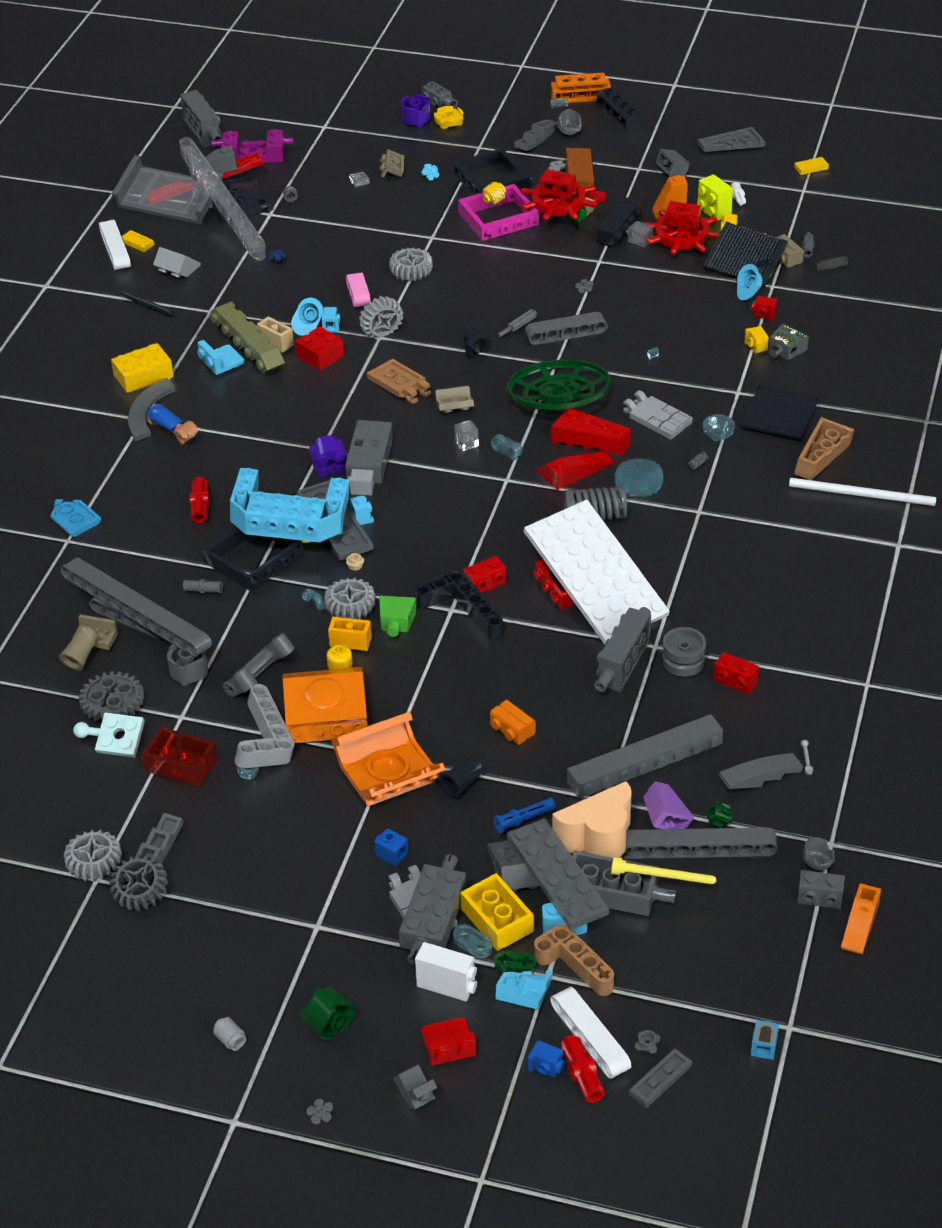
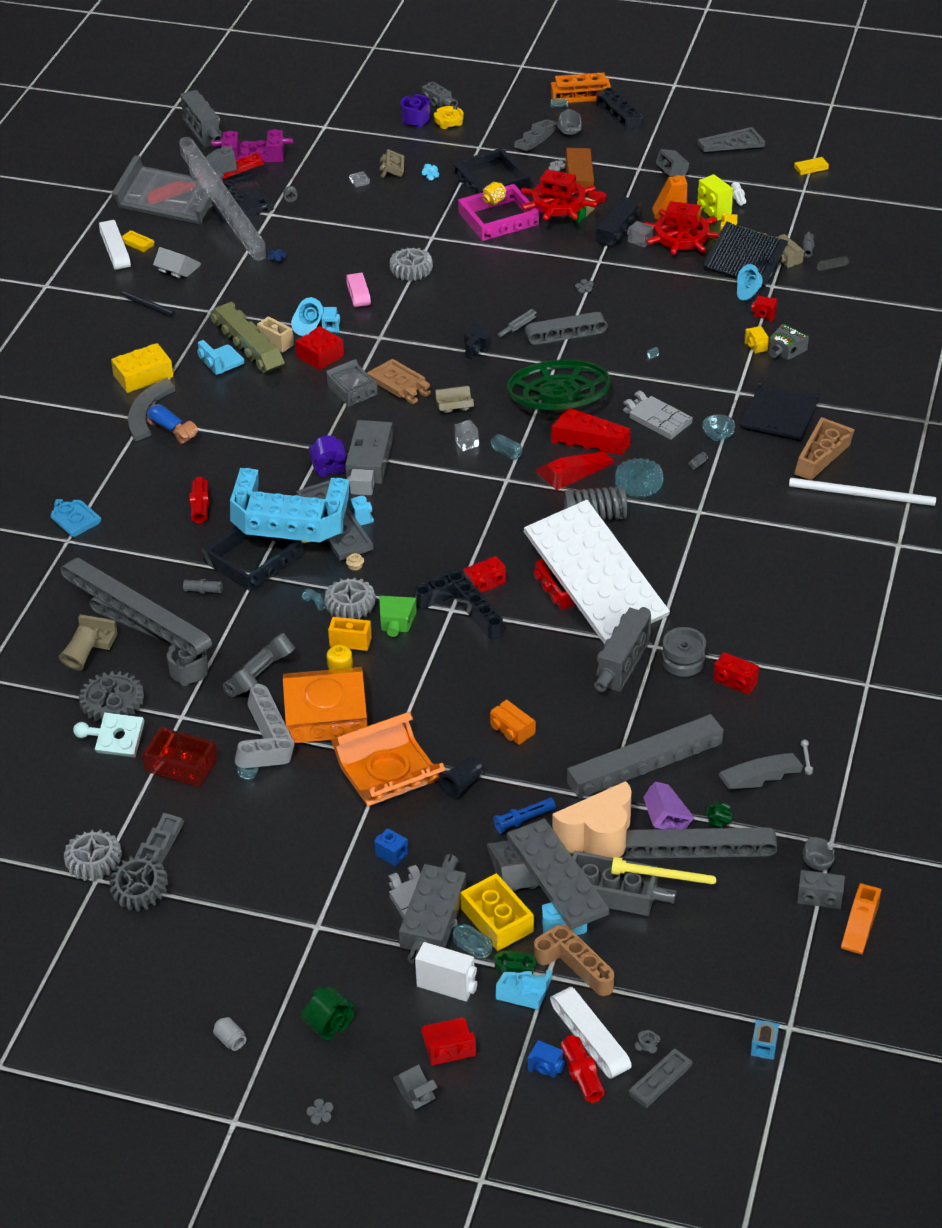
light grey gear [359,296,403,338] -> none
none -> dark grey window [326,359,378,407]

